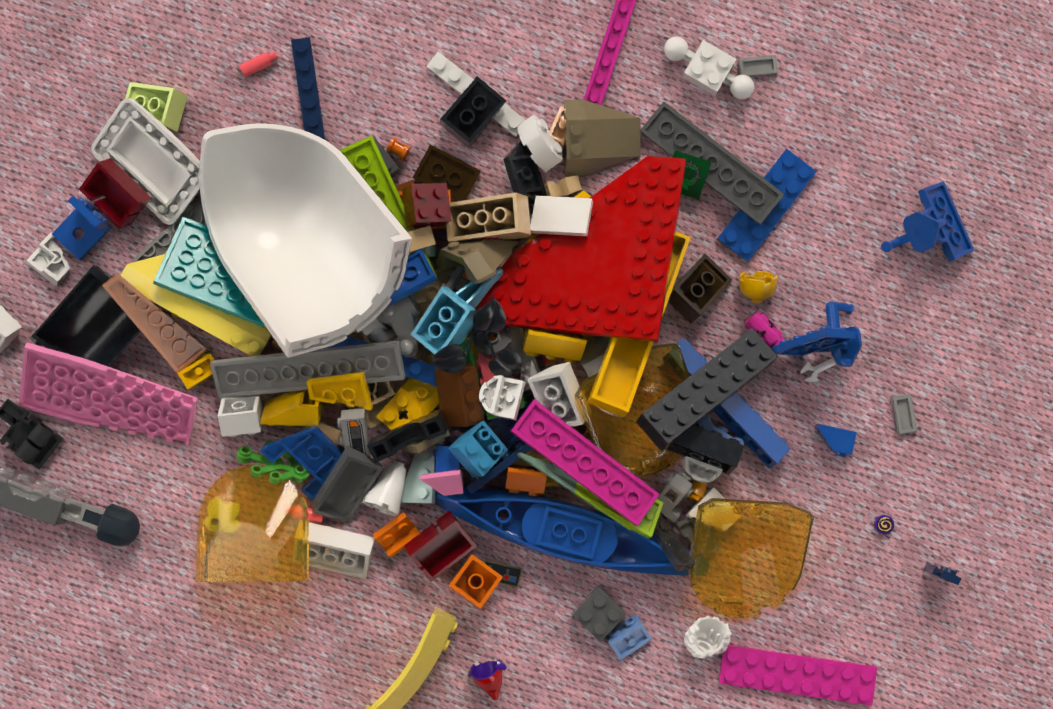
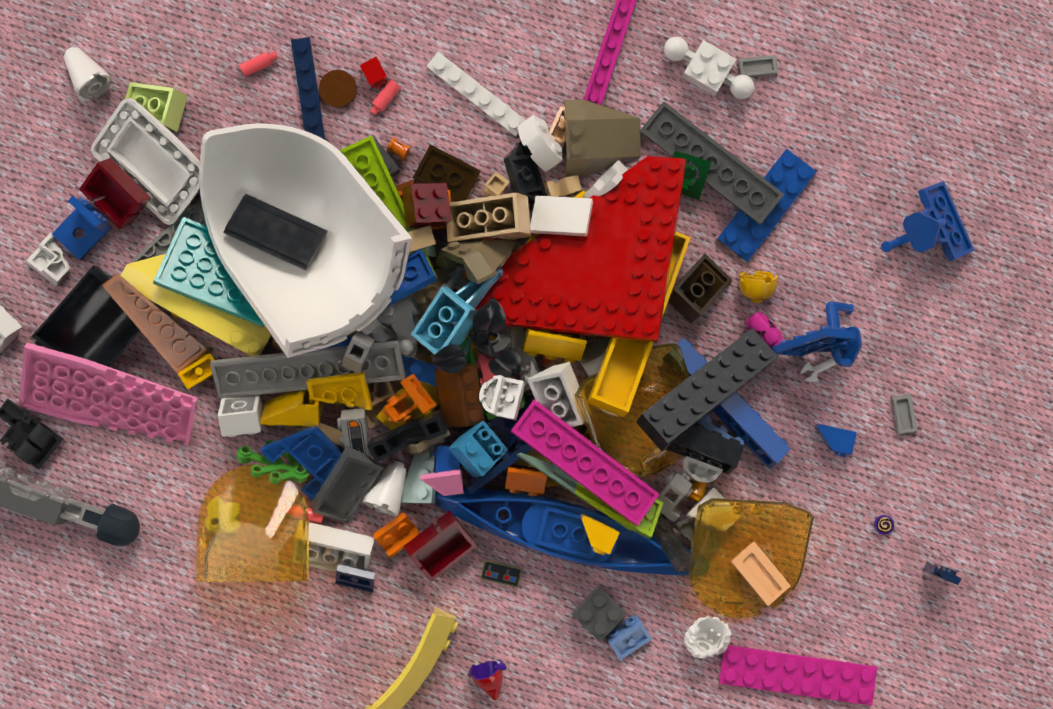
black slope [440,76,507,148] -> none
orange slope [447,554,503,609] -> none
none -> white cone [64,47,112,101]
none -> black piece [223,194,328,271]
none -> reddish brown tile [319,69,357,108]
none -> dark blue plate [335,564,376,593]
none -> light grey slope [342,332,375,374]
none -> red brick [360,56,388,89]
none -> coral cylinder [370,79,401,115]
none -> orange tile [383,374,436,423]
none -> tan leg [482,171,510,197]
none -> yellow slope [581,514,620,556]
none -> white slope [583,160,628,198]
none -> light nougat piece [730,541,791,606]

